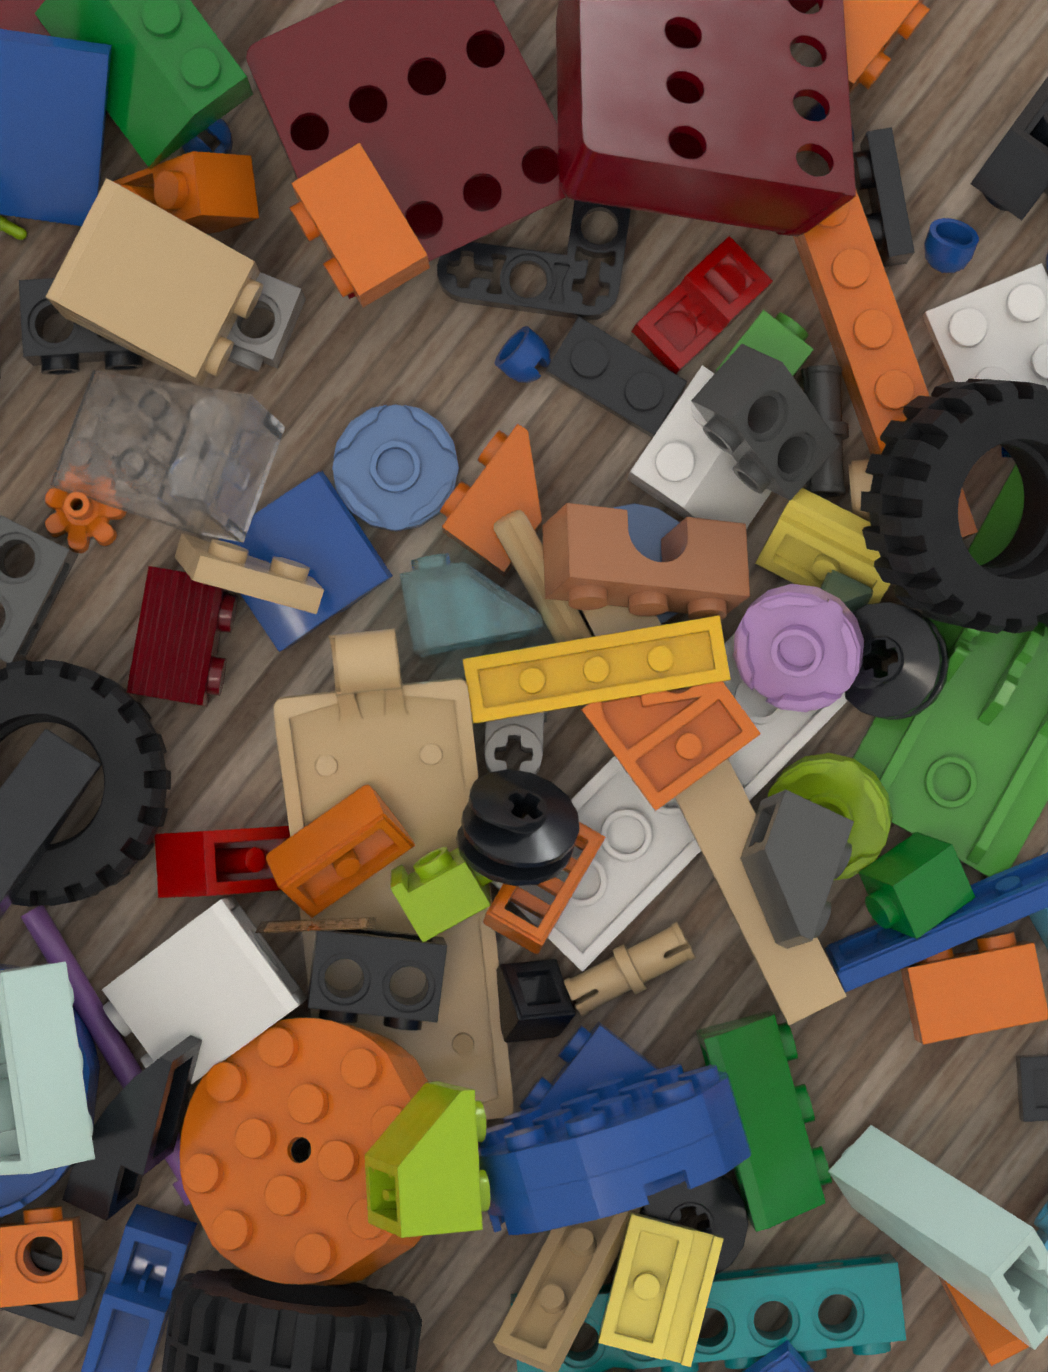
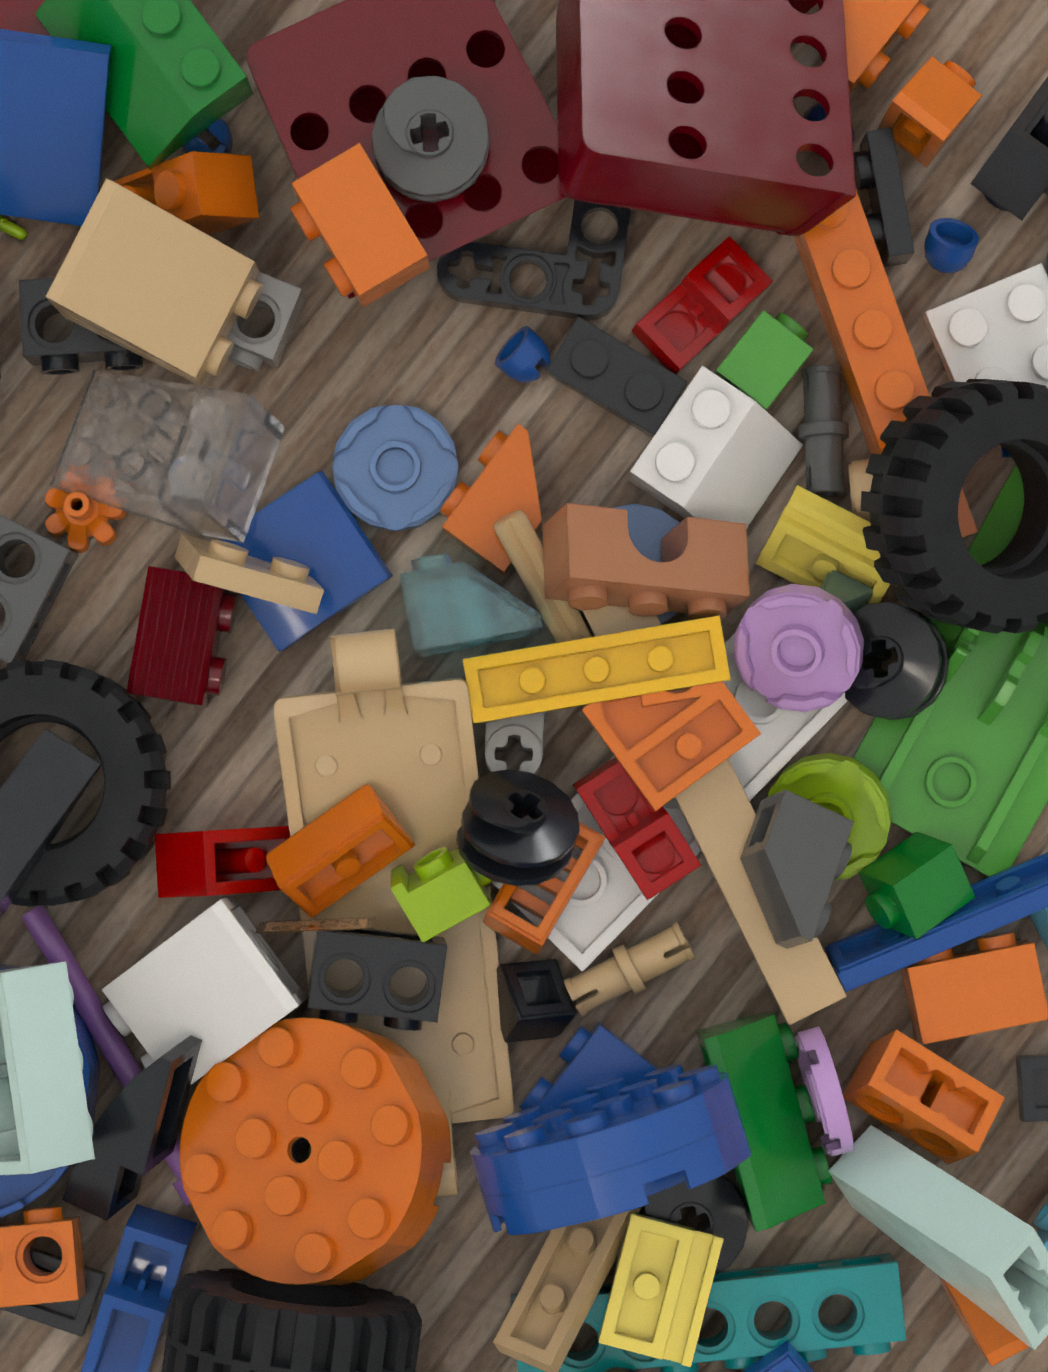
lime slope [364,1081,490,1238] -> none
dark grey brick [691,344,840,501] -> none
none -> dark grey piece [372,76,490,203]
none -> red slope [572,757,702,900]
none -> lavender tile [794,1027,854,1157]
none -> orange brick [843,1029,1005,1164]
none -> orange slope [878,56,982,168]

